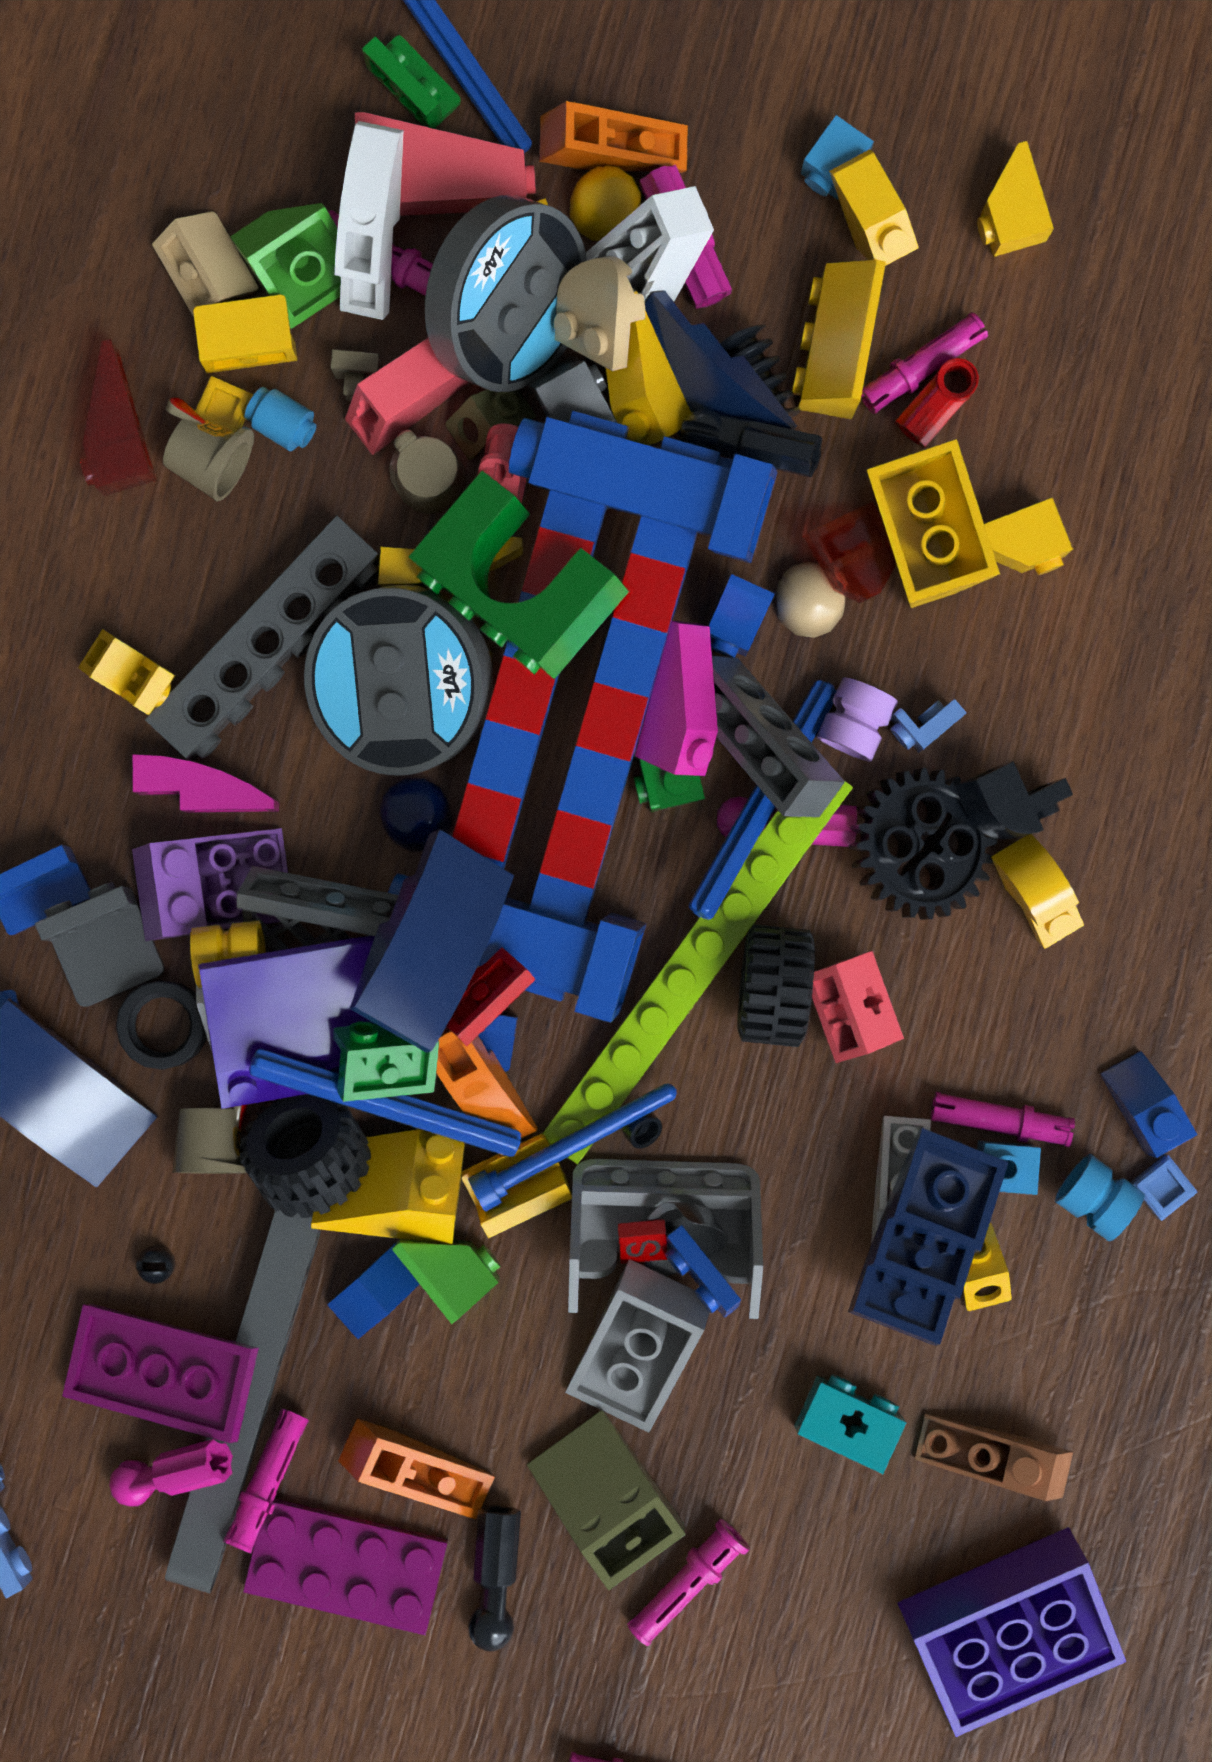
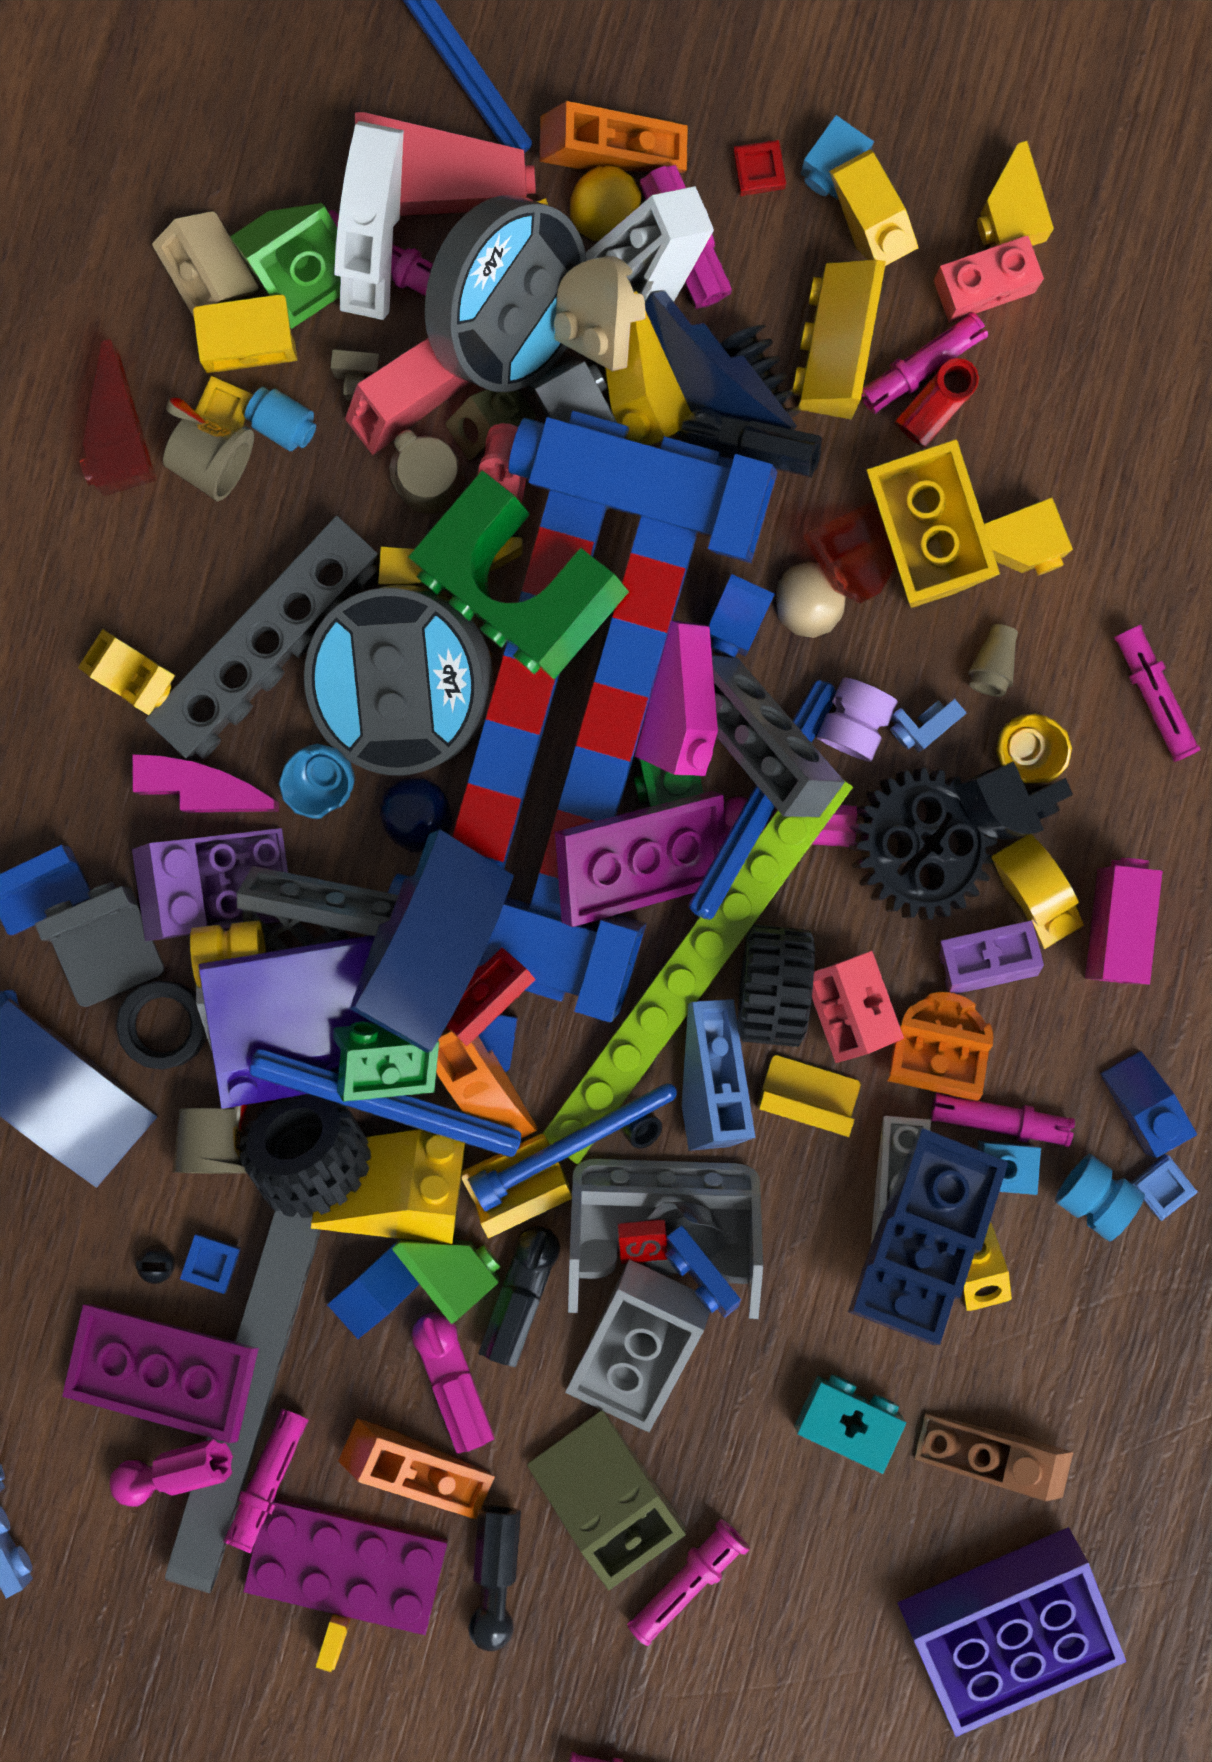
green bracket [362,35,461,129] -> none
none -> blue plate [180,1233,241,1294]
none -> dark azure hair [278,744,355,819]
none -> yellow tile [316,1614,351,1672]
none -> dark pink piece [411,1312,495,1454]
none -> black piece [478,1226,560,1367]
none -> magenta plate [555,791,726,927]
none -> medium blue slope [682,999,756,1151]
none -> red tile [733,140,786,196]
none -> yellow panel [757,1055,861,1137]
none -> orange slope [887,992,993,1101]
none -> coral brick [933,235,1044,323]
none -> medium lavender hinge [939,920,1044,994]
none -> dark tan cone [968,624,1018,697]
none -> yellow hair [996,713,1072,783]
none -> dark pink brick [1085,858,1163,985]
none -> dark pink pin [1114,624,1201,762]

